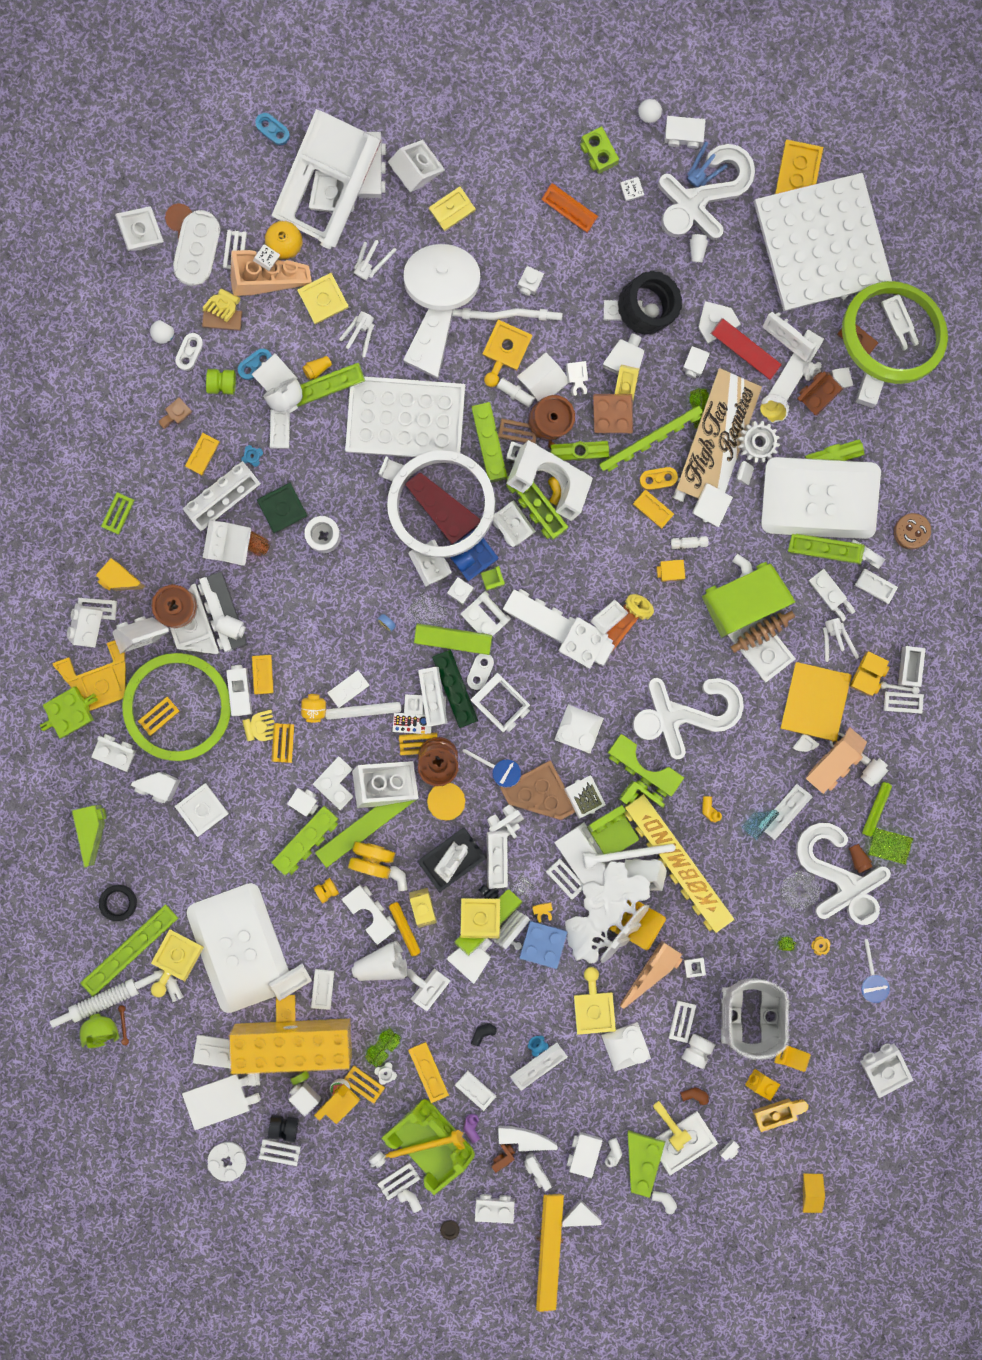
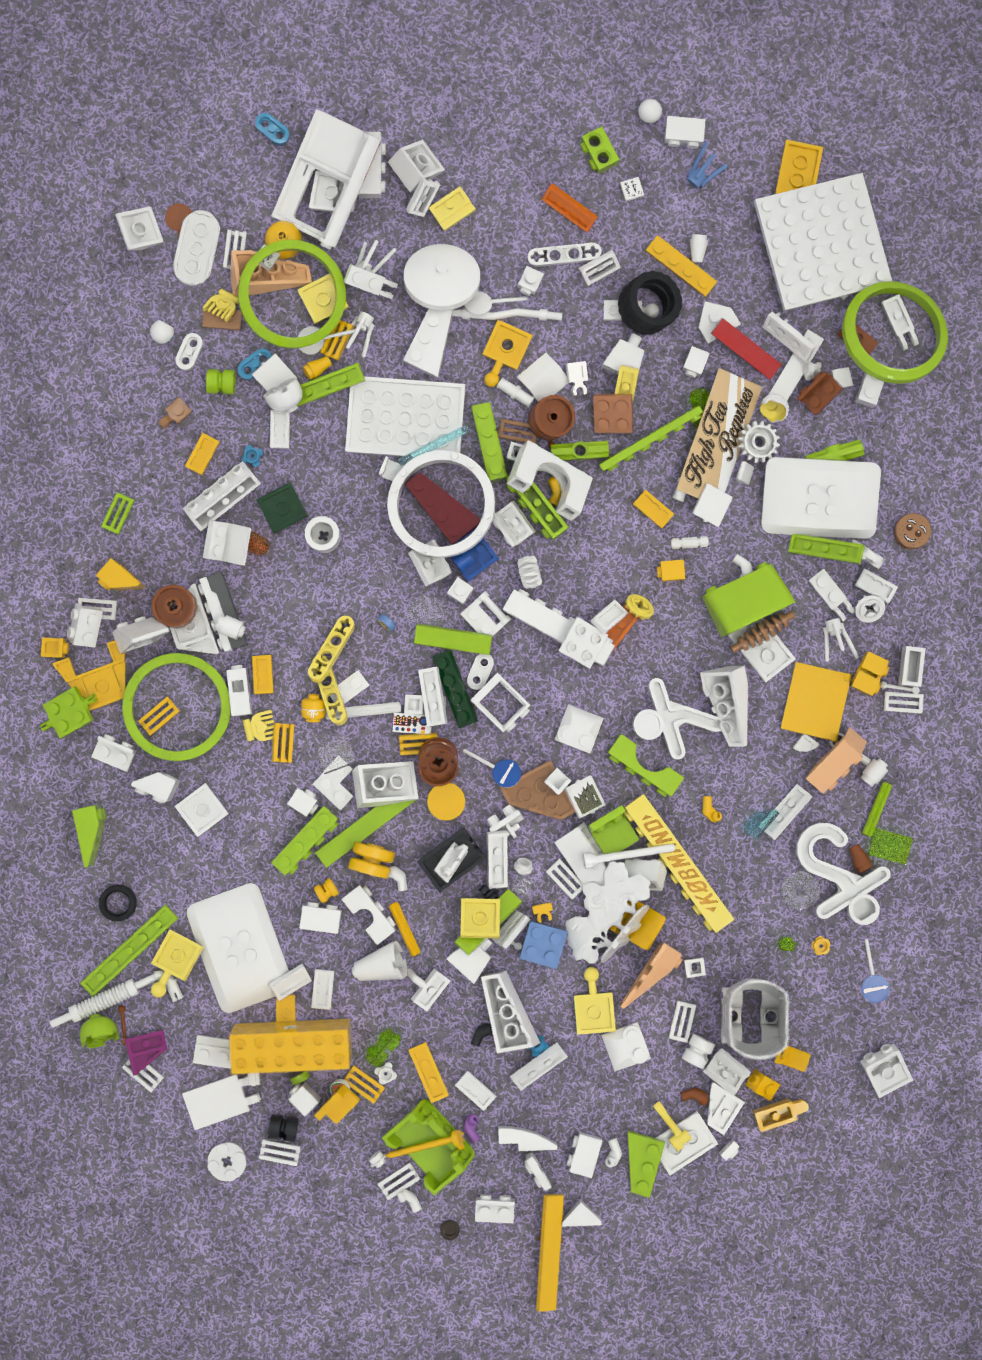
light yellow torso [409,888,437,928] -> none
lime panel [481,566,505,591] -> none
dark orange bracket [491,1144,516,1173] -> none
lime bracket [618,780,665,808] -> none
yellow plate [640,467,678,490] -> none
white arm [651,1191,677,1214] -> none
white piece [658,144,755,240] -> none
yellow slope [803,1173,825,1213] -> none
none -> yellow bracket [41,637,69,658]
none -> white tile [122,1060,164,1092]
none -> magenta wing [125,1030,167,1076]
none -> lime piece [238,240,346,349]
none -> white piece [298,327,355,355]
none -> white piece [299,902,342,934]
none -> light yellow beam [308,616,355,683]
none -> light yellow beam [312,655,348,725]
none -> clear piece [315,735,356,774]
none -> yellow tile [320,320,355,361]
none -> white hinge [343,264,398,299]
none -> clear light blue bar [398,425,470,466]
none -> white tile [406,177,440,217]
none -> white piece [464,291,528,316]
none -> white wedge [481,970,540,1053]
none -> white plate [513,858,533,875]
none -> white gear [517,556,542,589]
none -> white beam [528,243,602,267]
none -> white panel [544,768,571,795]
none -> white tile [579,250,621,286]
none -> yellow plate [646,235,717,297]
none -> white wedge [700,666,748,747]
none -> white bracket [703,1048,751,1096]
none -> white wing [707,1081,745,1135]
none -> white gear [855,594,885,623]

